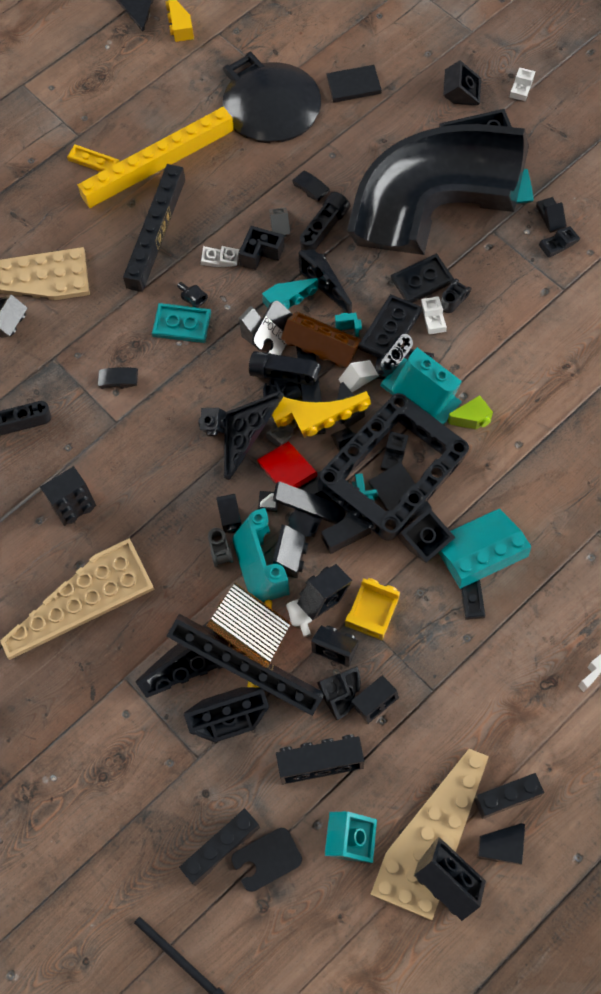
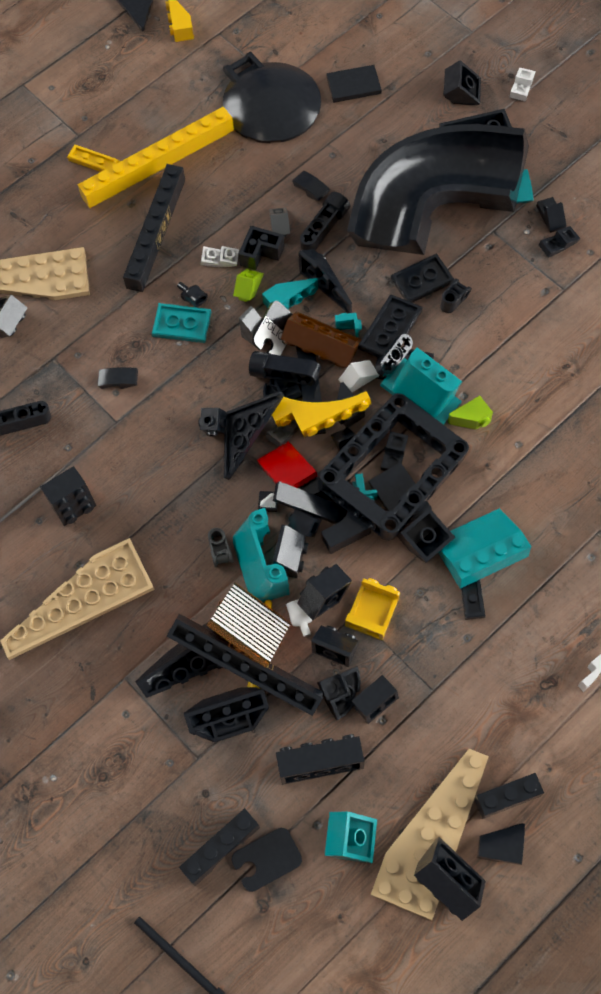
black slope [216,494,242,533] -> none
white slope [421,296,447,334] -> none
none -> lime slope [233,269,264,302]

